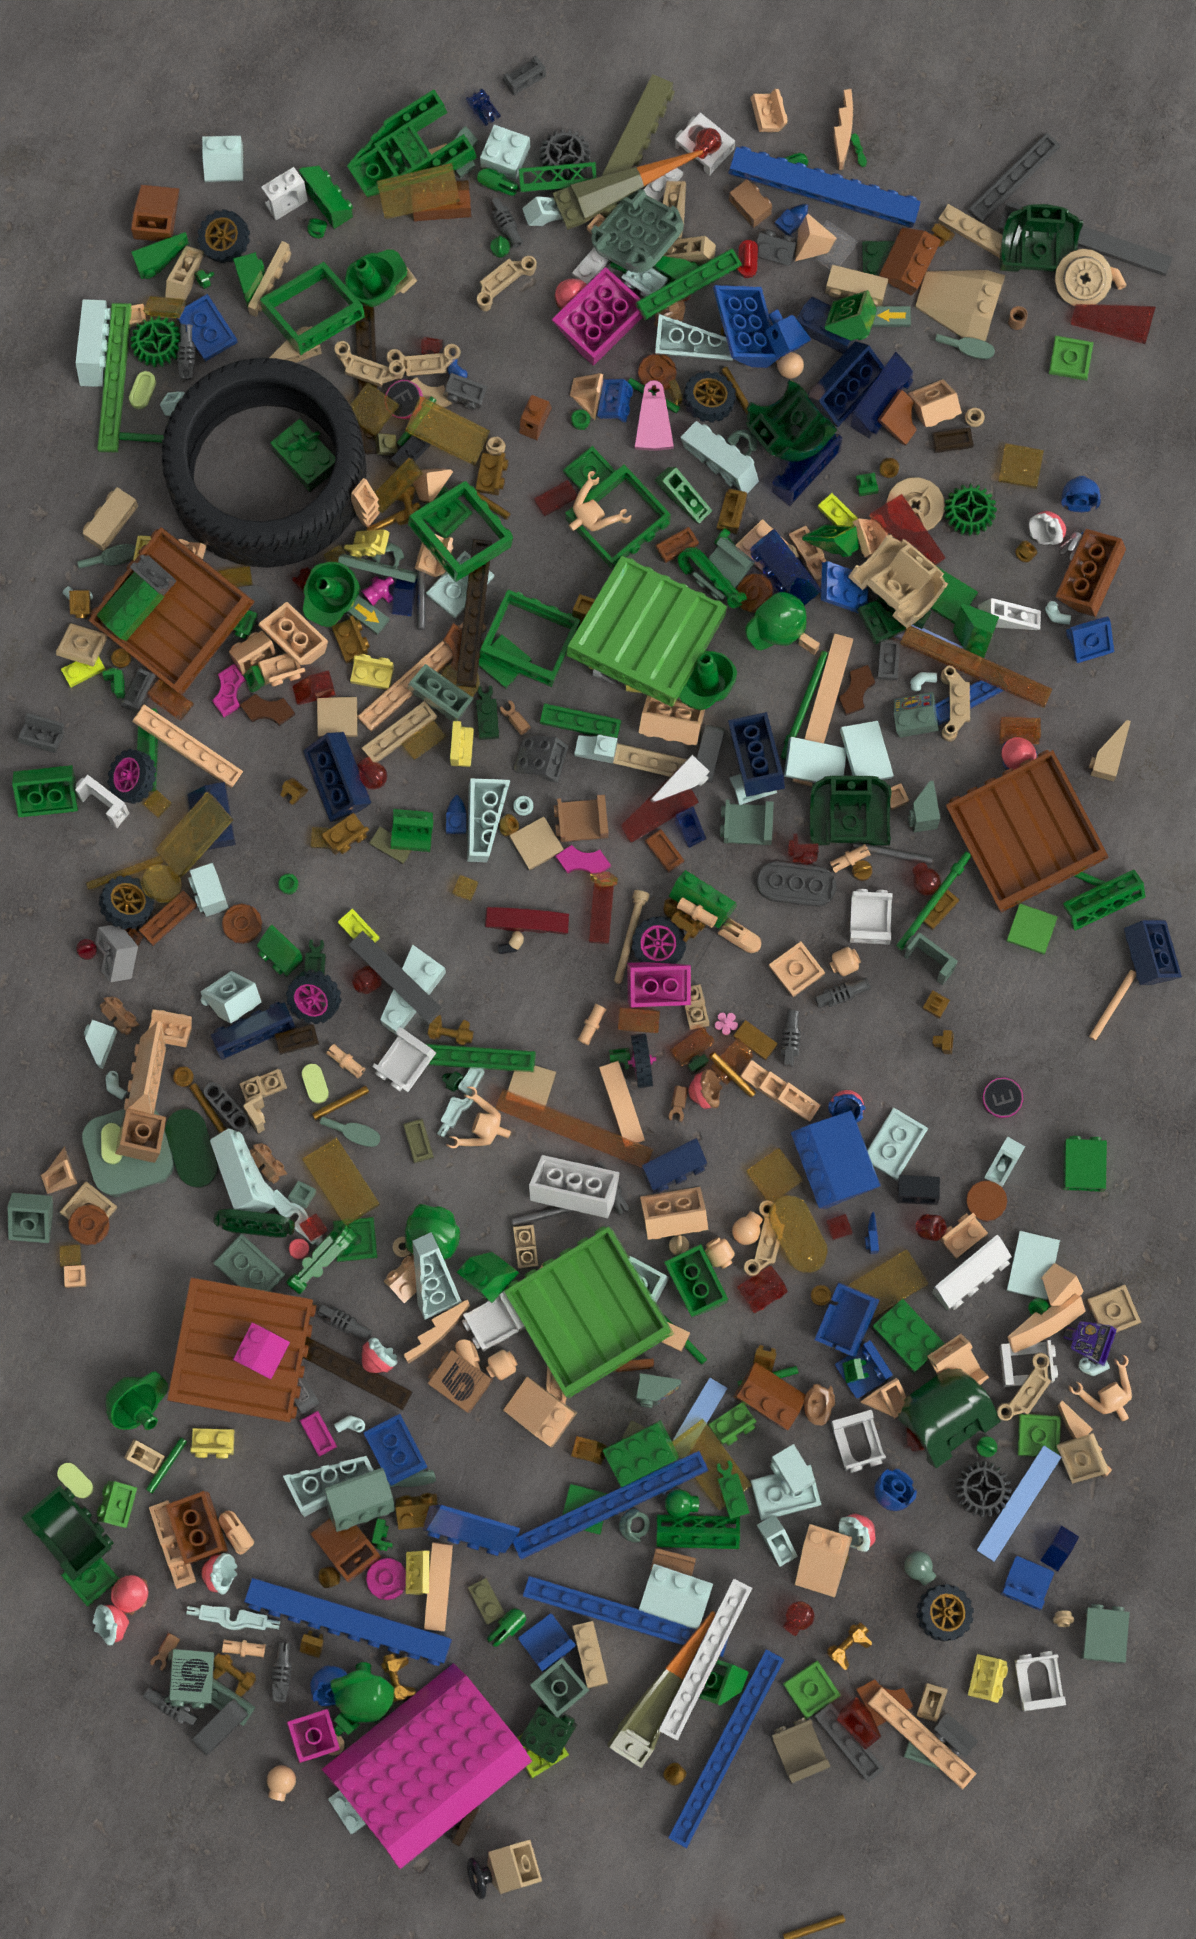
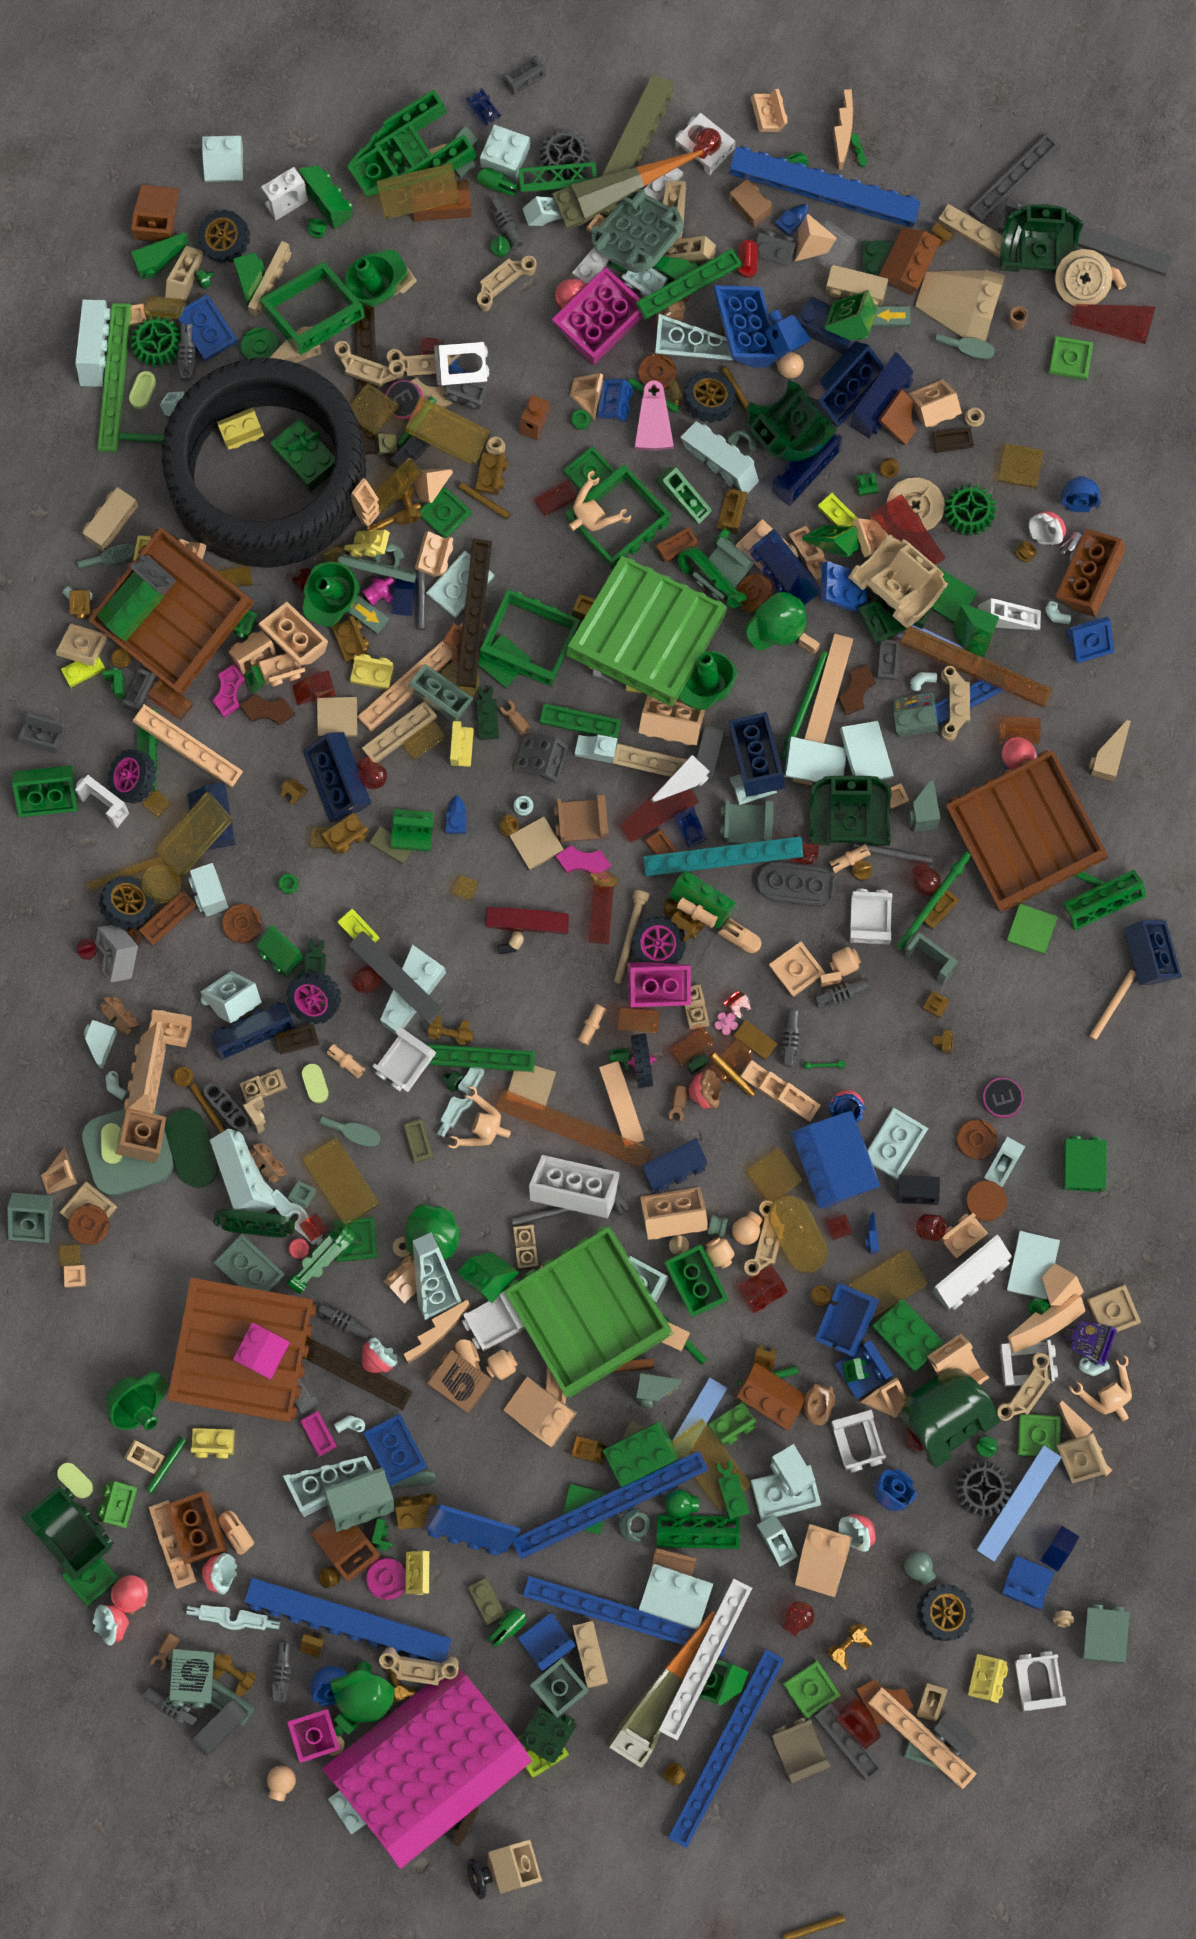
light nougat pin [222,1639,265,1658] -> none
pearl gold bar [312,1085,369,1120] -> none
green window [408,481,513,582] -> none
light nougat slope [424,1542,453,1632] -> none
light aqua wedge [467,778,510,862] -> none
none -> light yellow bracket [217,408,264,450]
none -> green tile [241,327,279,359]
none -> tan plate [379,1647,459,1685]
none -> white panel [434,342,489,385]
none -> teal plate [644,837,804,877]
none -> sand green wheel [708,1215,728,1238]
none -> clear red tile [723,991,751,1018]
none -> green hinge [803,1060,846,1070]
none -> light nougat tile [819,972,842,987]
none -> dark orange tile [956,1120,997,1160]

